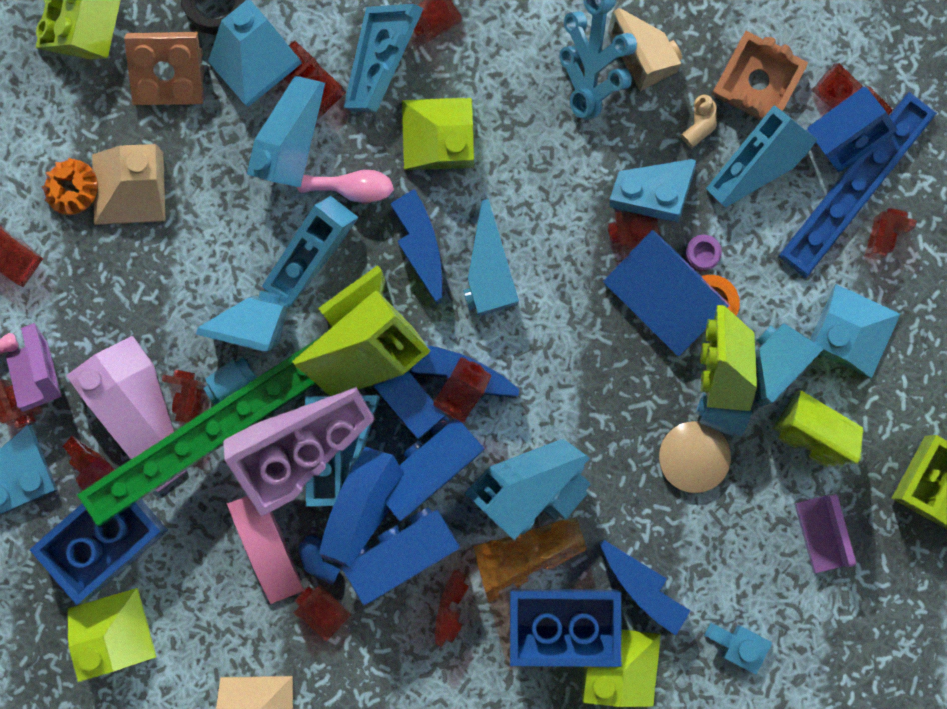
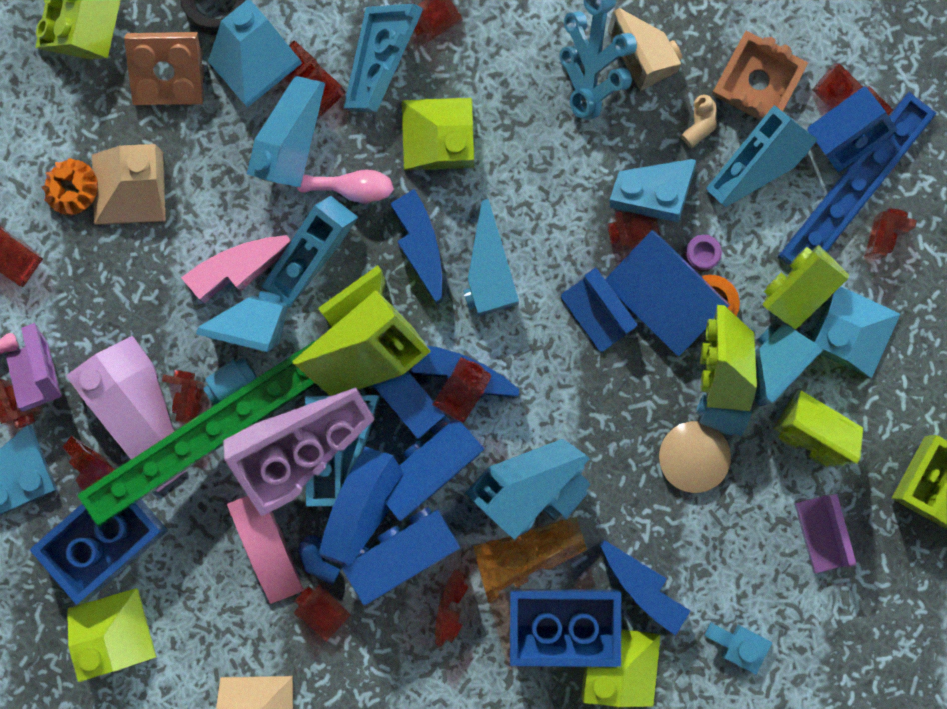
none -> bright pink slope [181,235,291,303]
none -> blue panel [561,267,638,352]
none -> lime slope [762,245,849,329]

